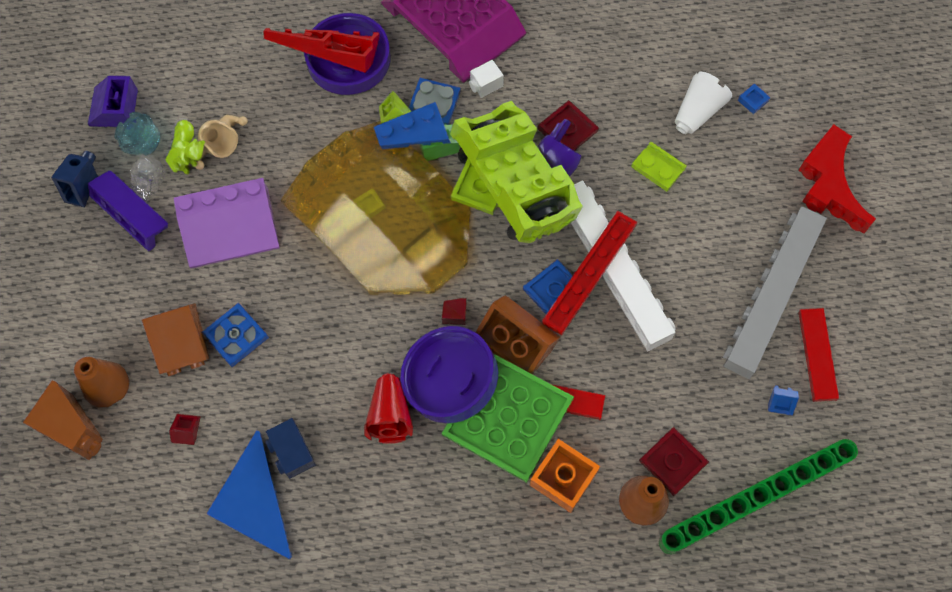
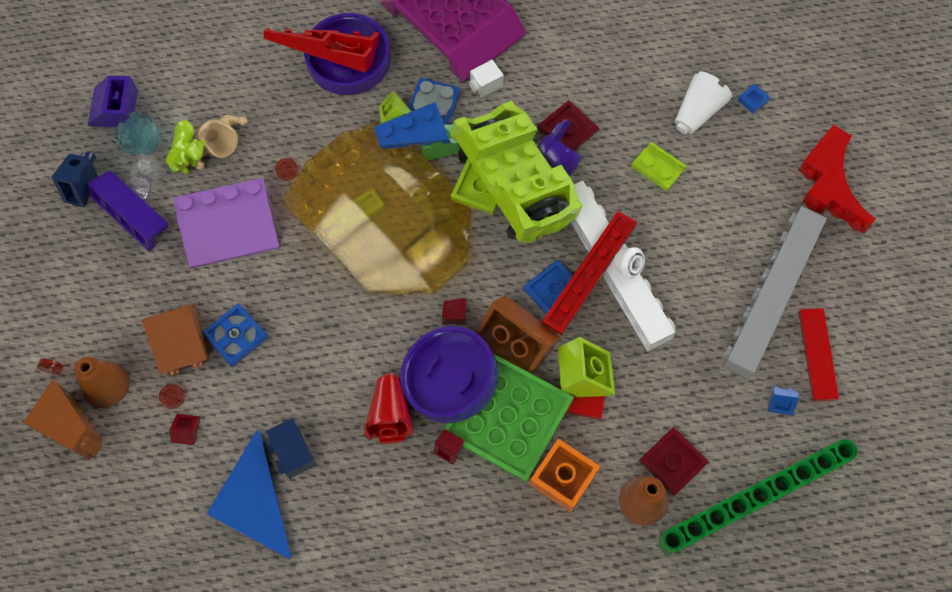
none -> clear red tile [37,358,63,375]
none -> clear red tile [159,384,185,409]
none -> clear red tile [275,158,298,181]
none -> dark red slope [433,429,464,465]
none -> lime slope [558,337,615,397]
none -> white cone [614,247,645,279]

